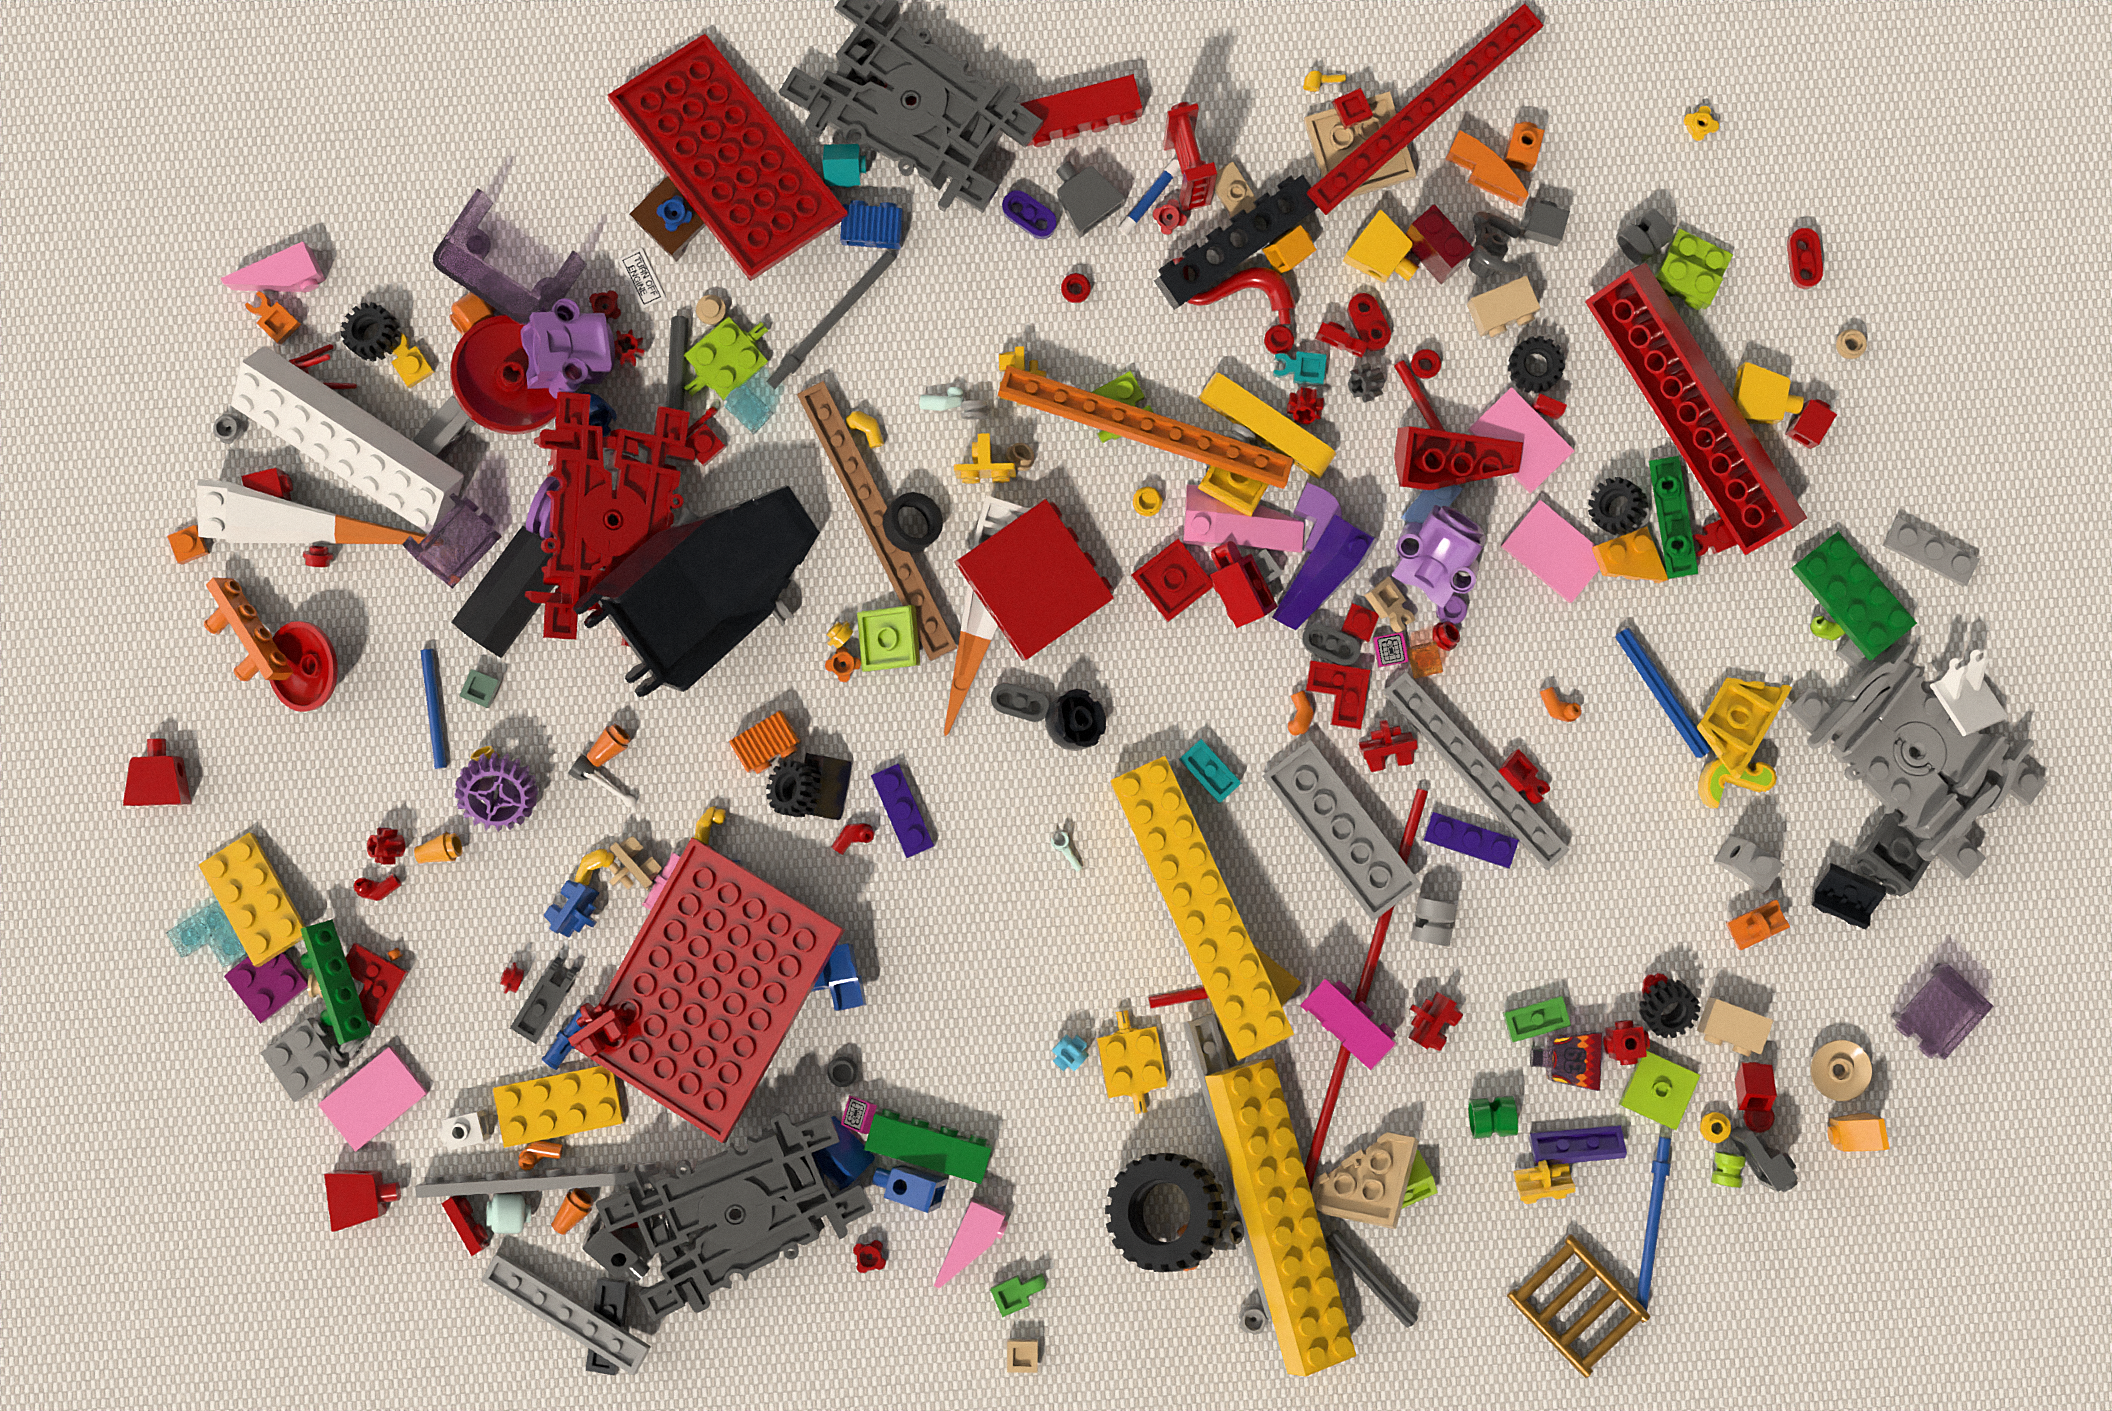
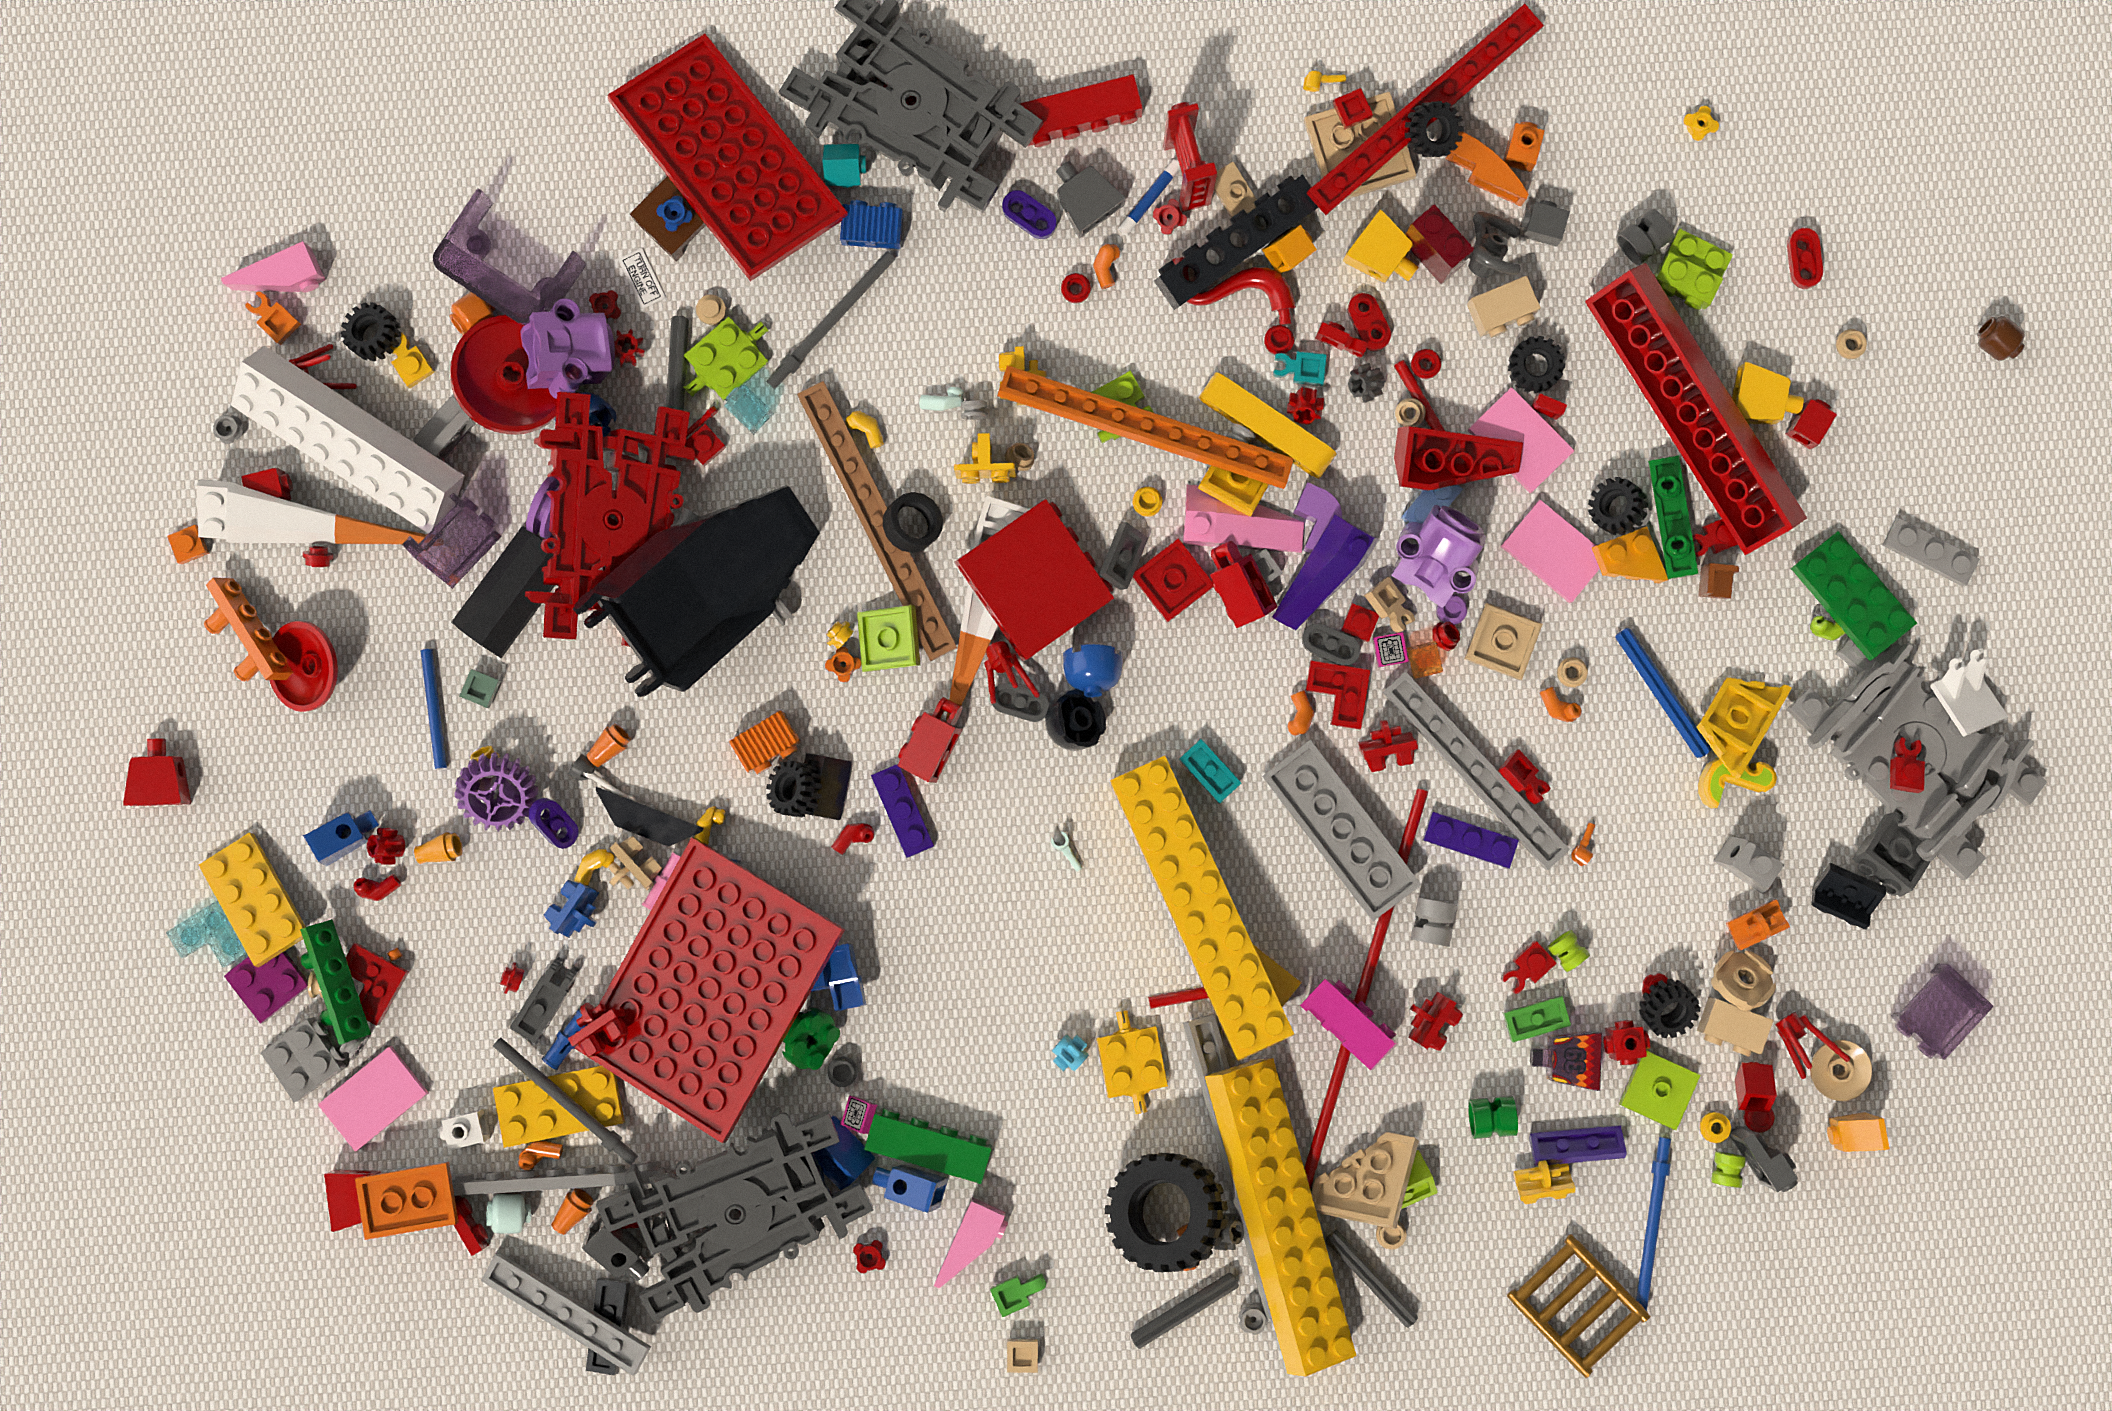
none -> blue torso [303,810,379,867]
none -> orange plate [355,1162,459,1240]
none -> dark grey bar [493,1037,639,1165]
none -> dark purple plate [529,798,579,849]
none -> black sticker [596,786,703,847]
none -> green plate [782,1008,840,1070]
none -> red brick [897,697,963,783]
none -> red plant [984,641,1040,704]
none -> blue cylinder [1063,644,1123,698]
none -> orange arm [1093,244,1120,289]
none -> dark grey plate [1099,522,1148,590]
none -> dark grey axle [1131,1273,1239,1349]
none -> tan plate [1376,1220,1407,1250]
none -> tan plate [1395,398,1426,427]
none -> black tyre [1404,101,1464,157]
none -> tan plate [1464,603,1543,681]
none -> red plate [1501,940,1557,994]
none -> lime wheel [1547,930,1590,972]
none -> tan plate [1557,657,1588,687]
none -> orange hand [1571,823,1595,866]
none -> dark orange panel [1698,563,1739,599]
none -> tan plate [1711,950,1776,1012]
none -> red plant [1775,1012,1850,1079]
none -> red plate [1890,737,1925,794]
none -> reddish brown head [1977,316,2025,361]

